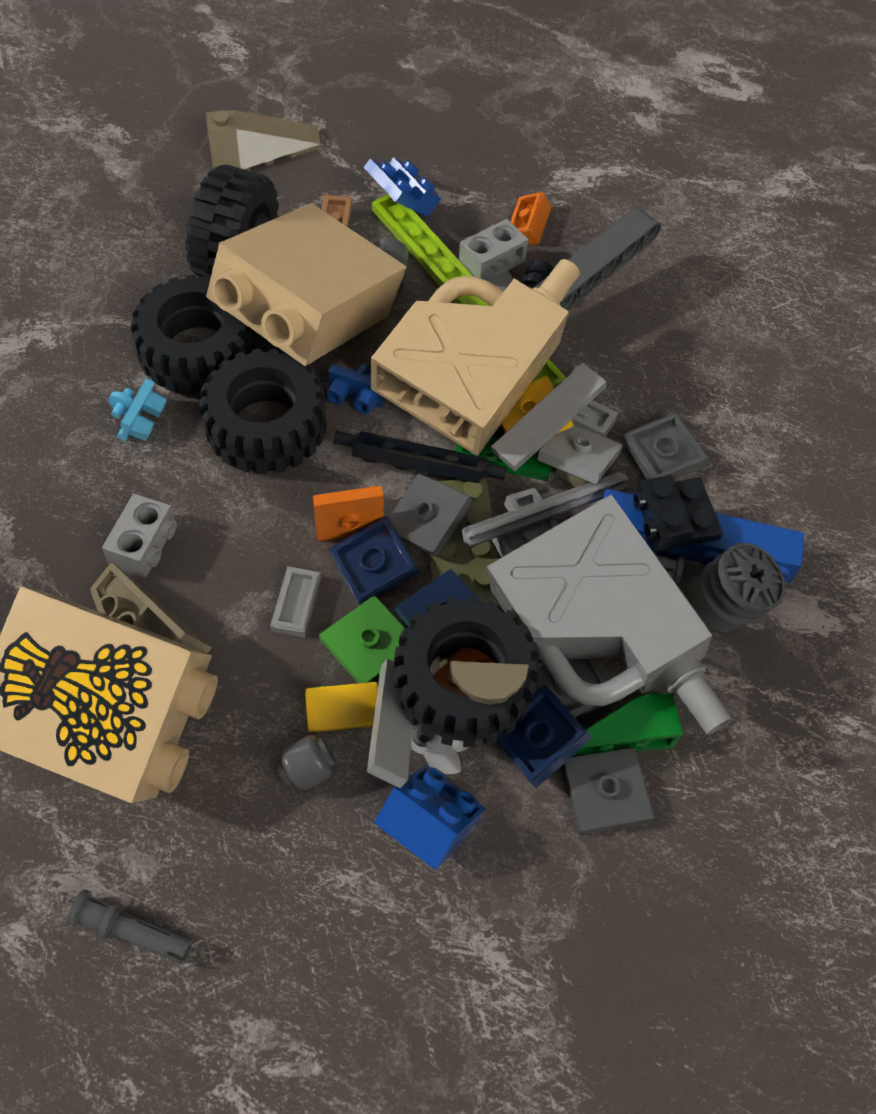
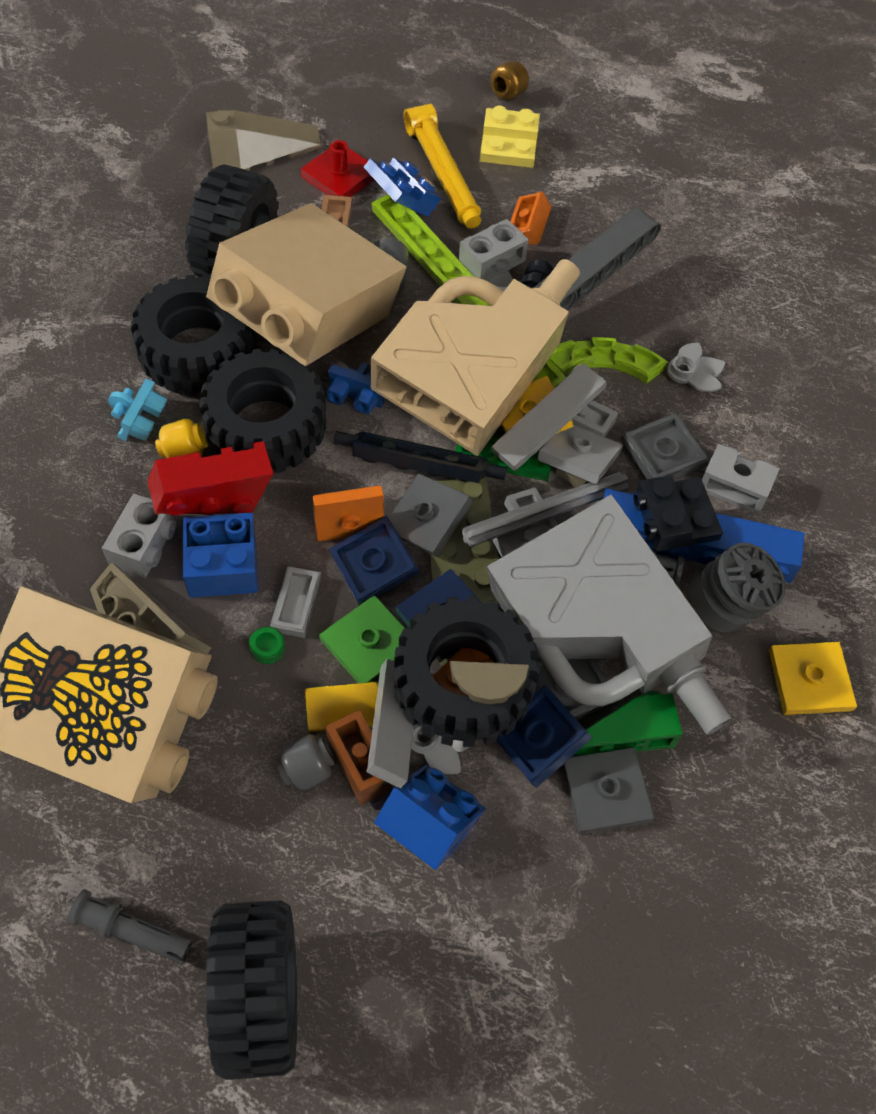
none -> red wedge [147,441,274,516]
none -> yellow head [155,419,207,458]
none -> blue slope [183,513,259,598]
none -> black tyre [206,900,298,1080]
none -> green tile [249,627,285,664]
none -> red tile [300,140,375,197]
none -> dark orange brick [325,710,395,806]
none -> yellow piece [404,104,481,229]
none -> light yellow plate [480,106,540,168]
none -> pearl gold head [490,61,529,101]
none -> lime tile [549,337,669,384]
none -> light grey plate [667,343,725,392]
none -> light grey brick [702,444,780,515]
none -> yellow plate [768,642,857,715]

